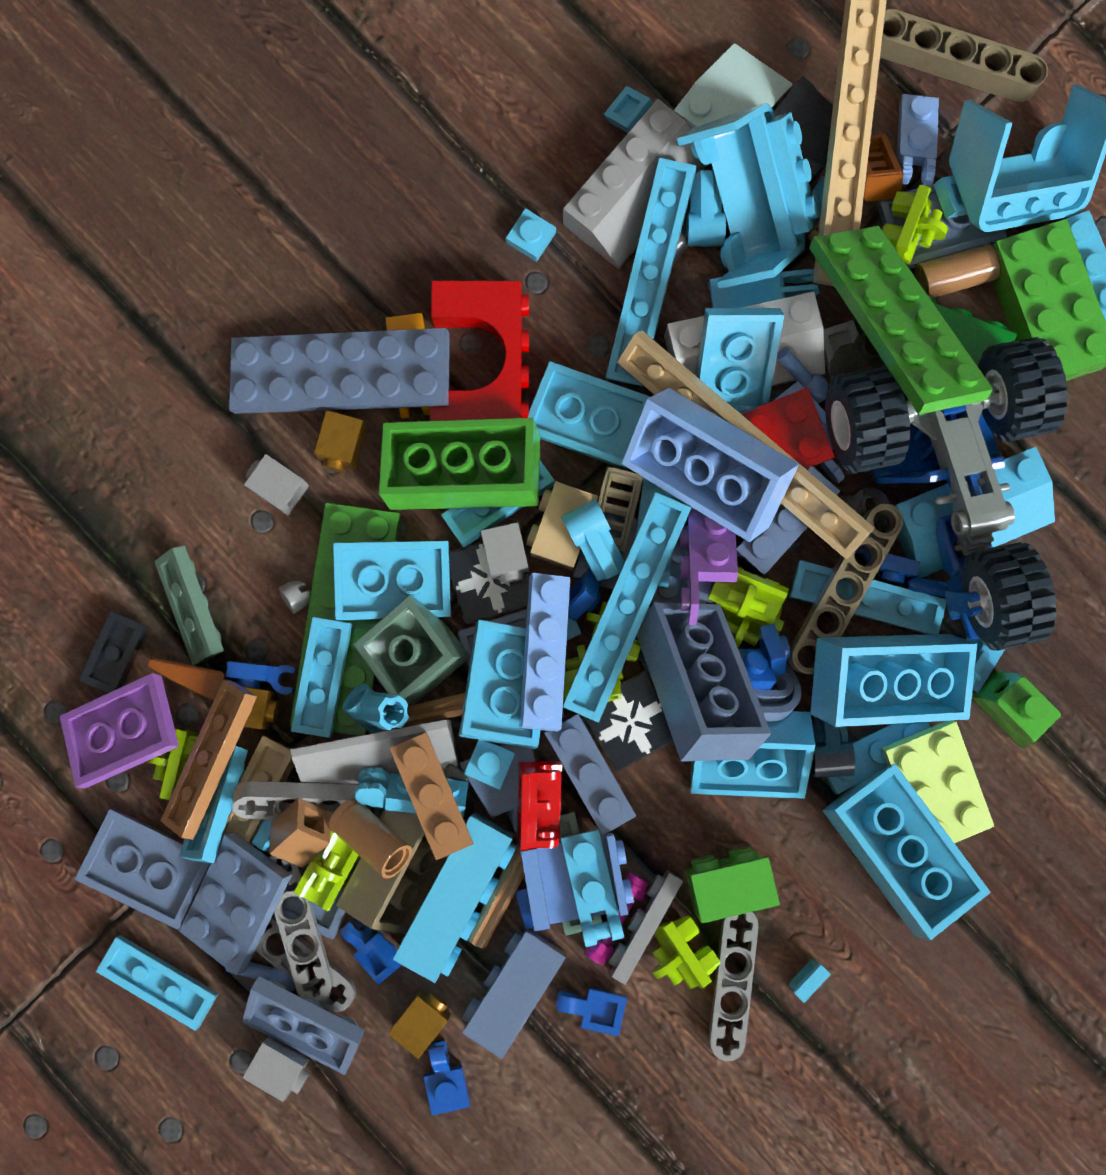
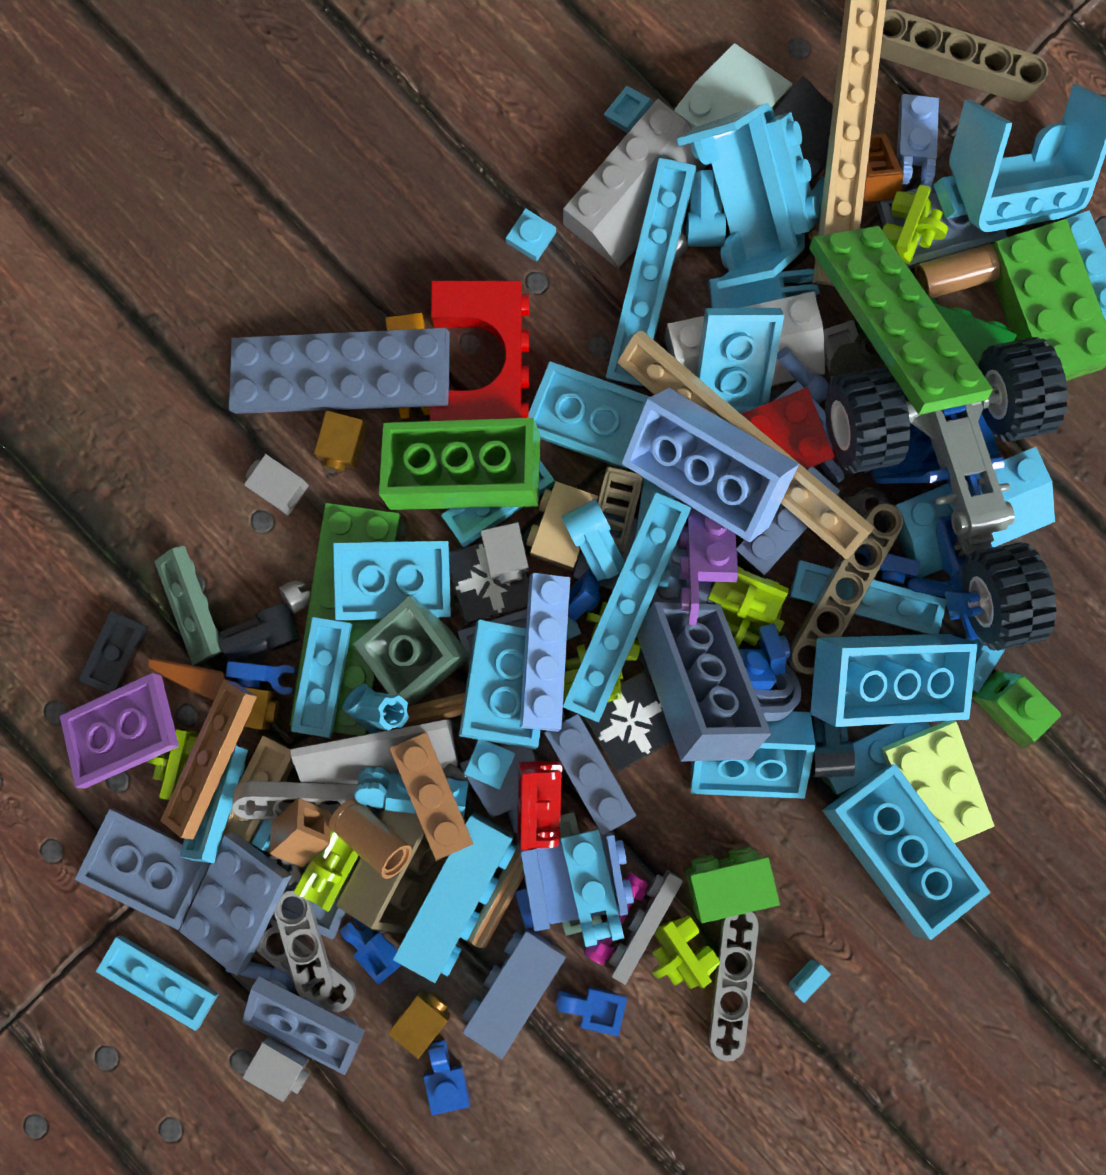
none -> black piece [218,603,301,662]

